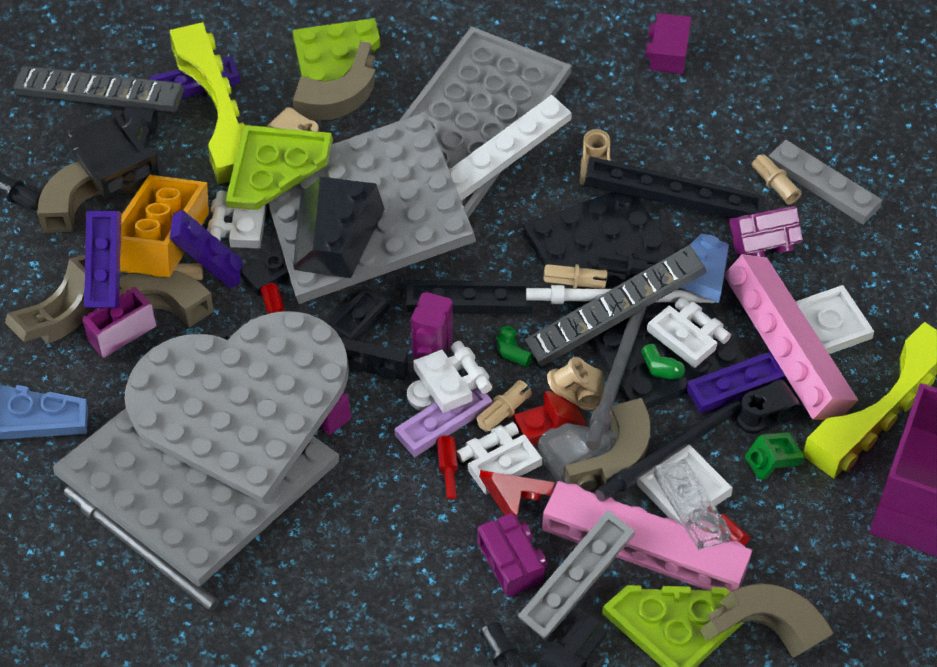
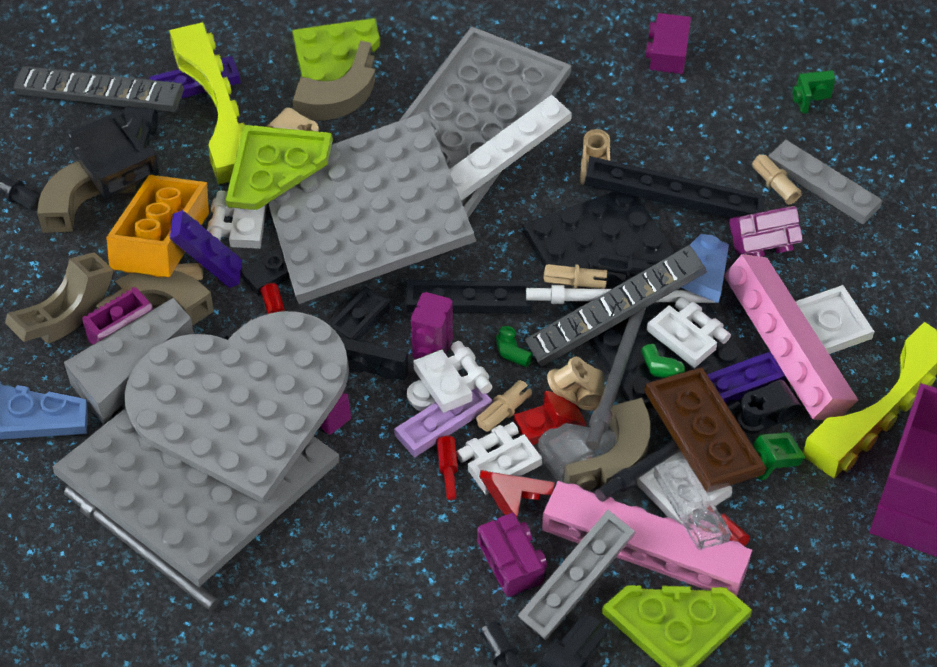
dark purple plate [84,211,122,308] -> none
black wedge [293,177,385,278] -> none
dark tan arch [700,584,834,658] -> none
none -> light grey wedge [64,298,194,425]
none -> reddish brown tile [644,367,767,493]
none -> green bracket [792,70,836,114]

